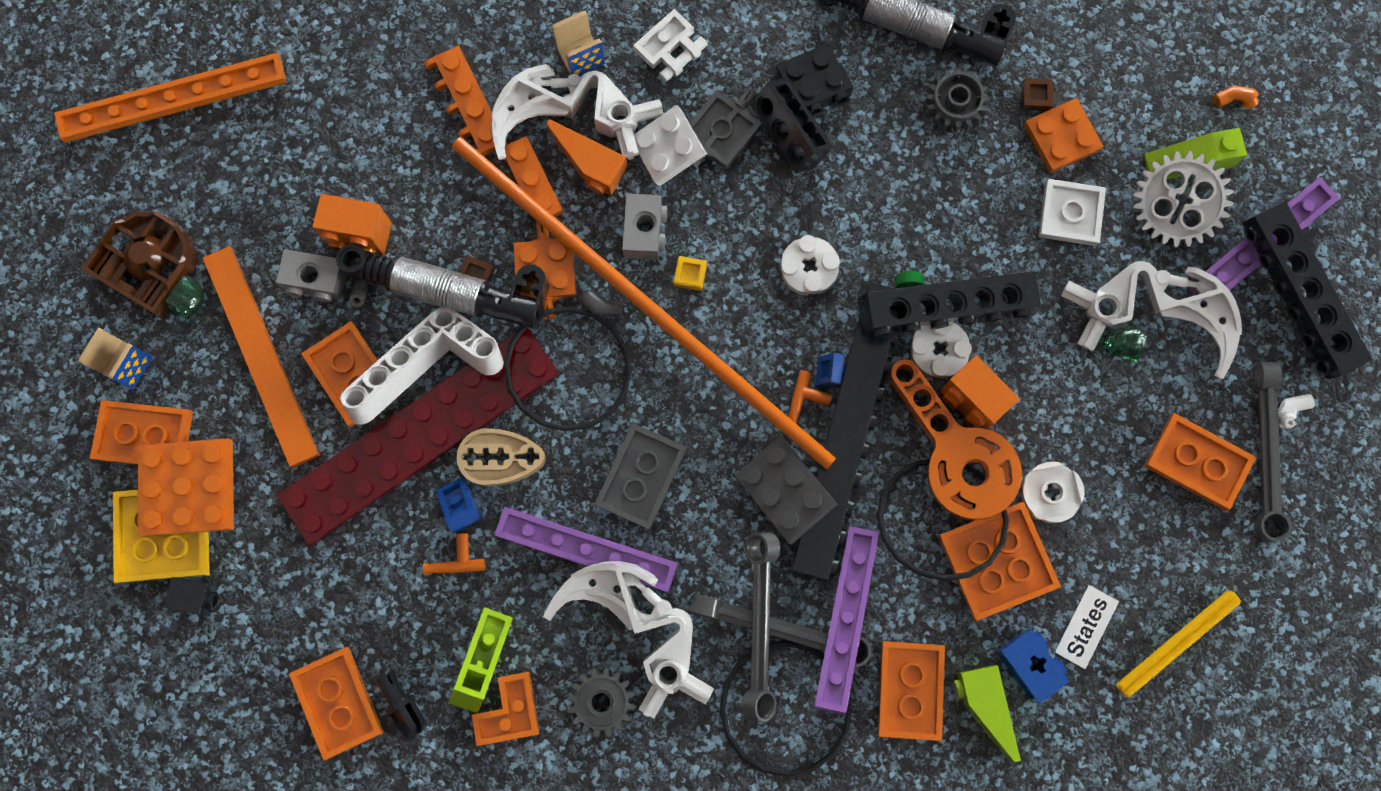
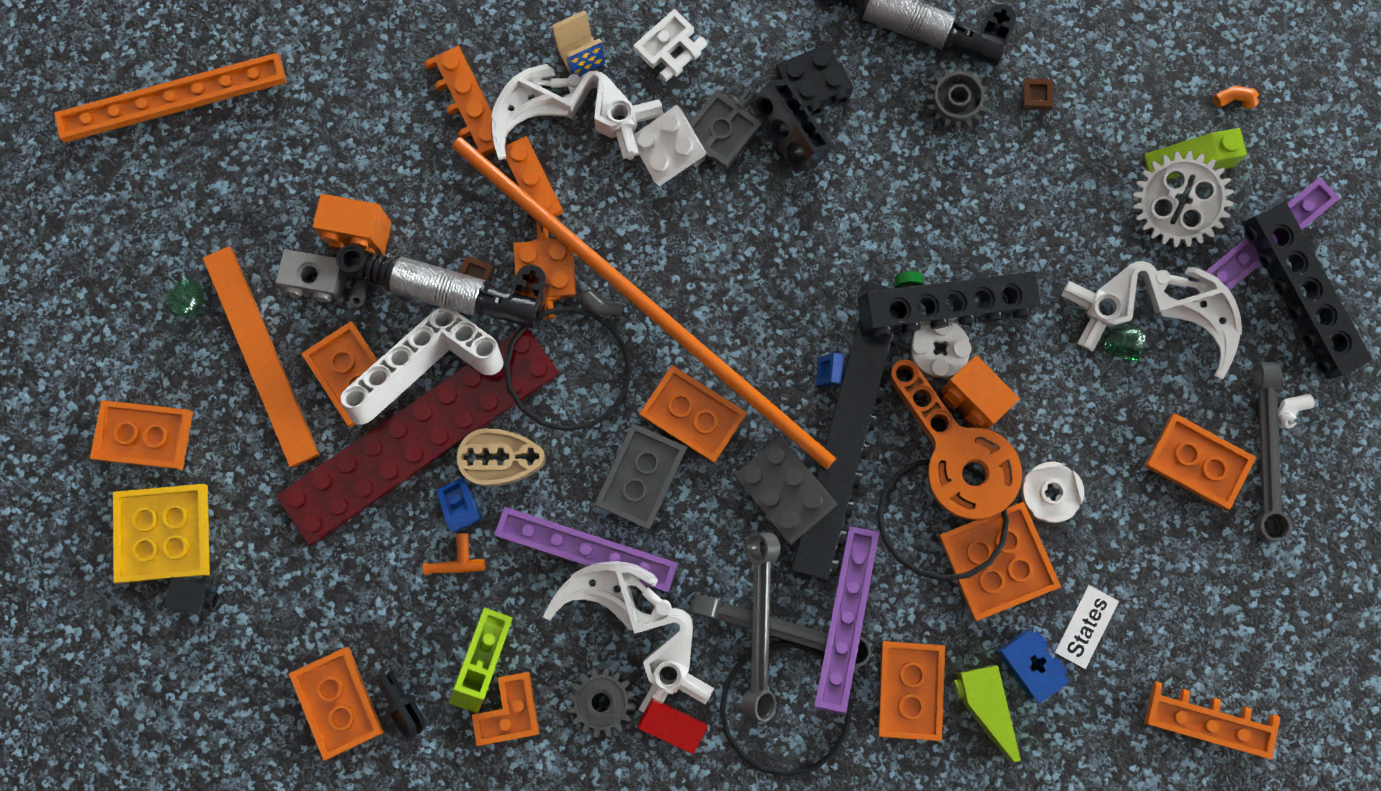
tan piece [78,328,153,390] -> none
reddish brown connector [81,211,198,319] -> none
orange plate [138,438,234,537] -> none
orange slope [547,119,628,196] -> none
light grey brick [622,193,667,260] -> none
yellow tile [673,256,707,291] -> none
white plate [781,235,840,296] -> none
orange piece [789,370,832,424] -> none
orange plate [1024,98,1104,174] -> none
white plate [1038,179,1106,246] -> none
yellow axle [1116,591,1241,697] -> none
none -> red tile [637,698,708,754]
none -> orange plate [639,365,747,464]
none -> orange hinge [1144,681,1280,760]

